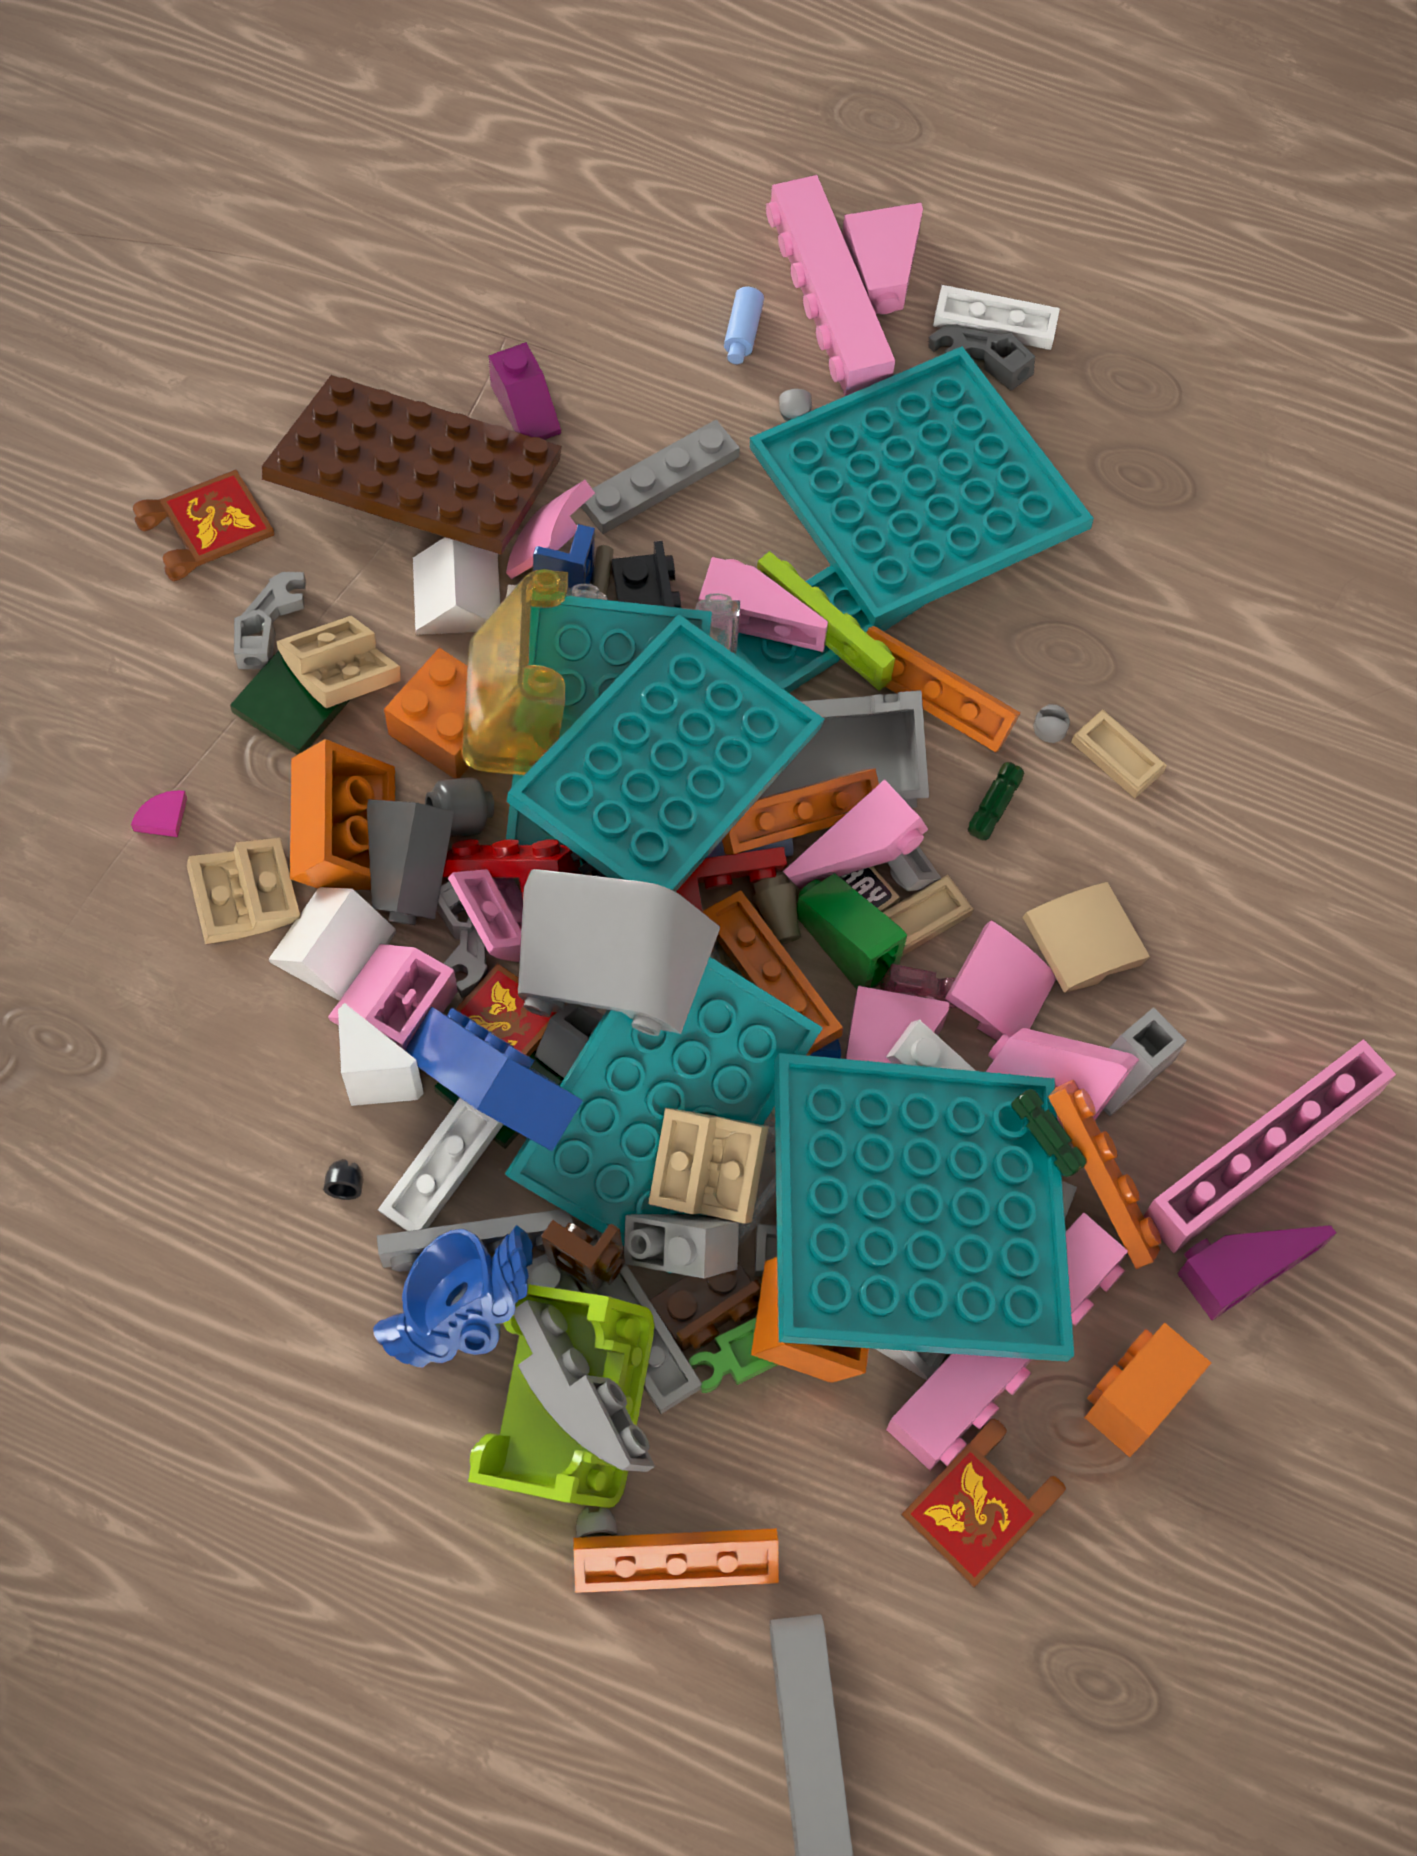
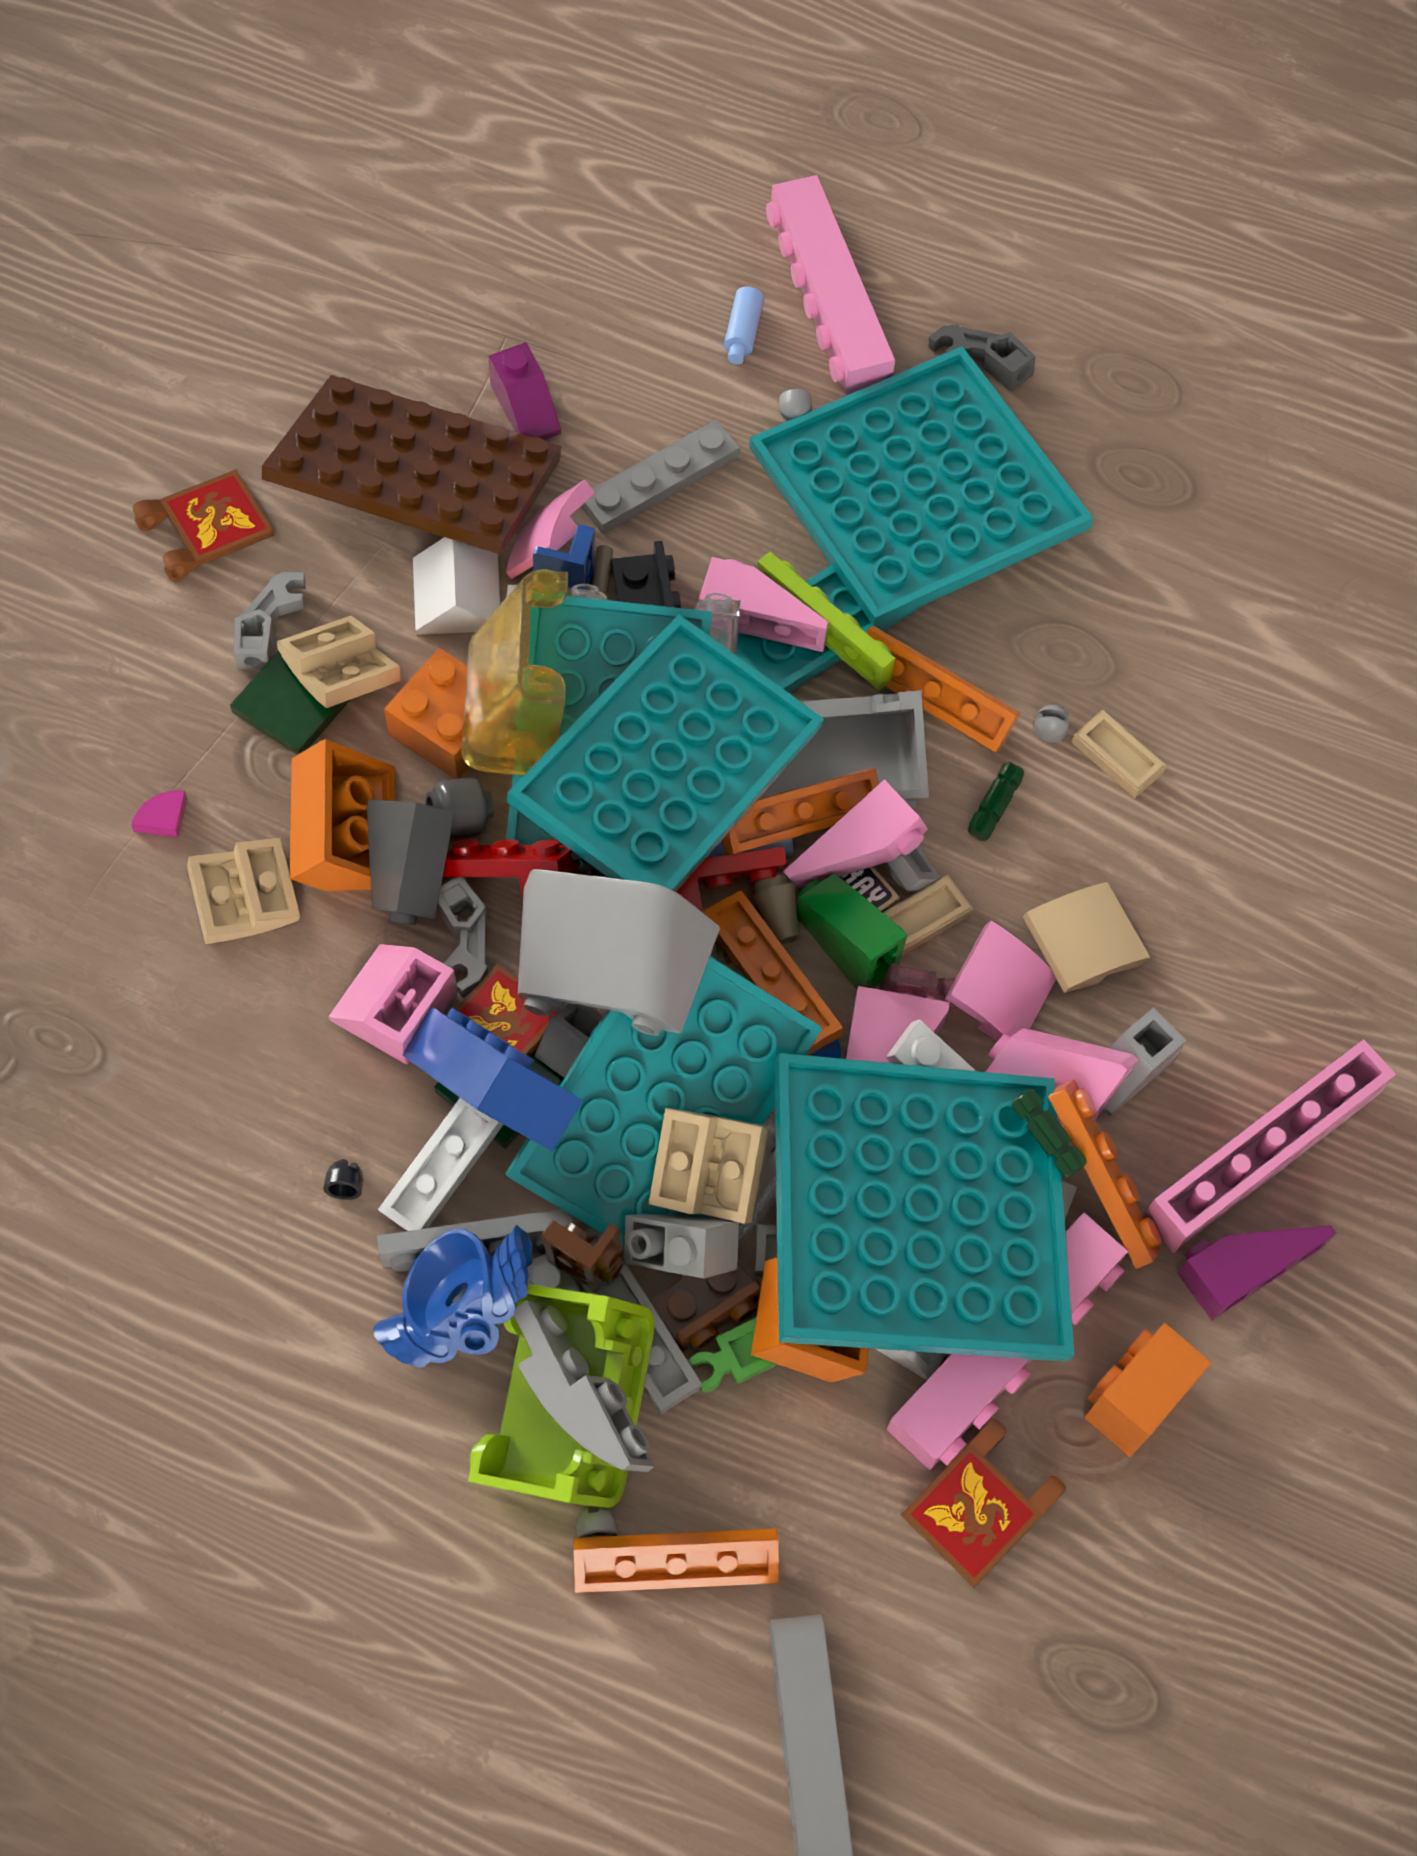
white slope [269,887,396,1001] -> none
white slope [338,1003,424,1106] -> none
bright pink slope [448,869,523,962] -> none
bright pink slope [842,203,923,314] -> none
white plate [933,285,1060,350] -> none

